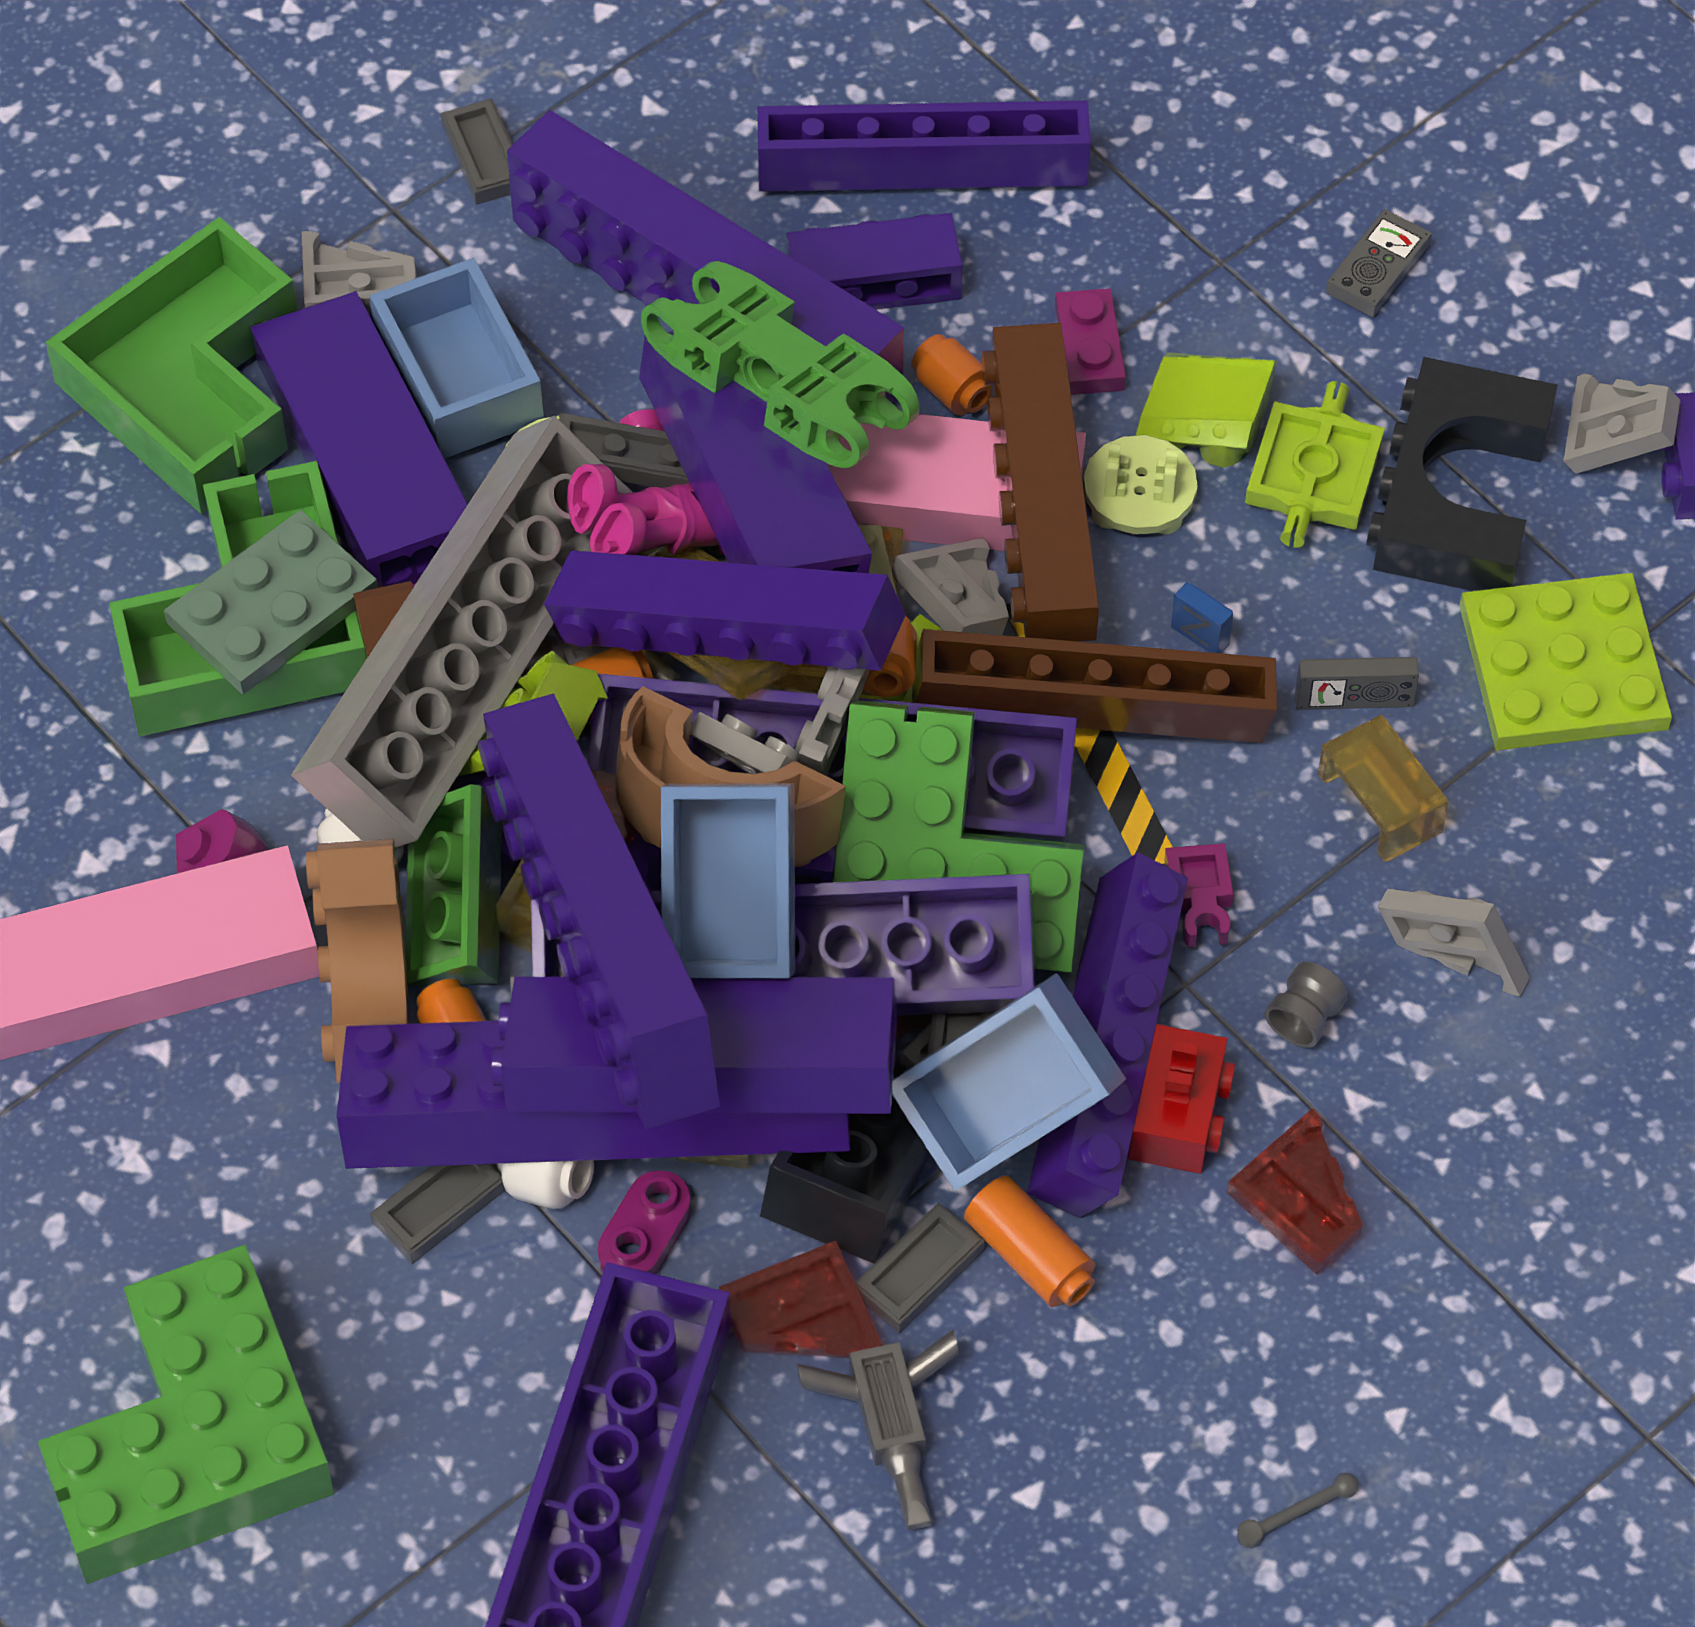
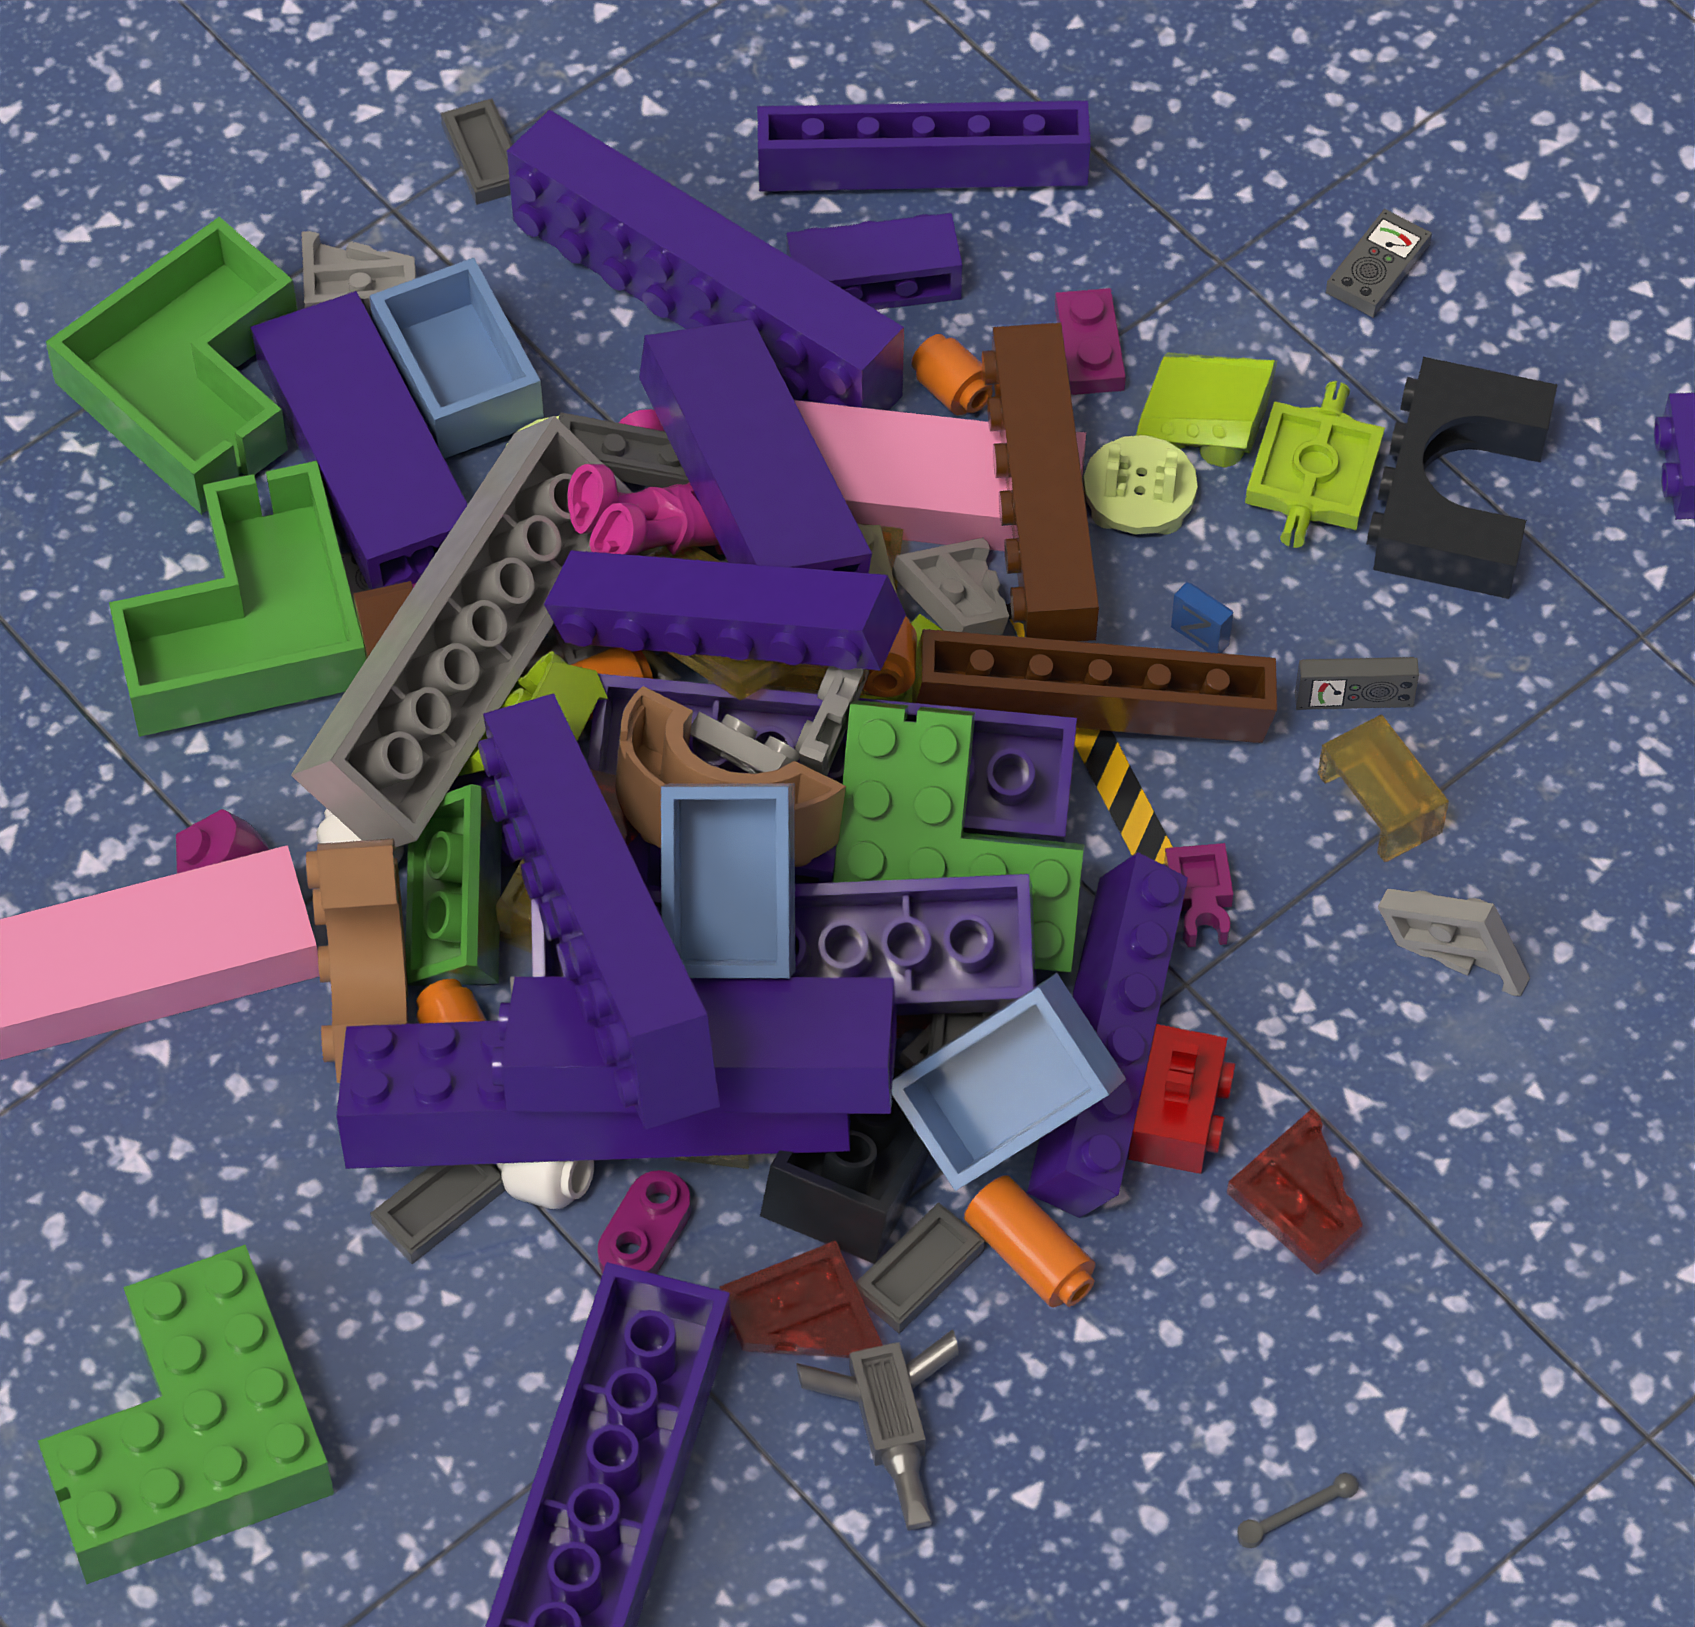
sand green plate [164,510,378,695] -> none
bright green piece [641,261,919,468] -> none
flat silver wheel [1264,962,1348,1048] -> none
lime plate [1459,573,1672,751] -> none
light grey wing [1563,374,1680,474] -> none

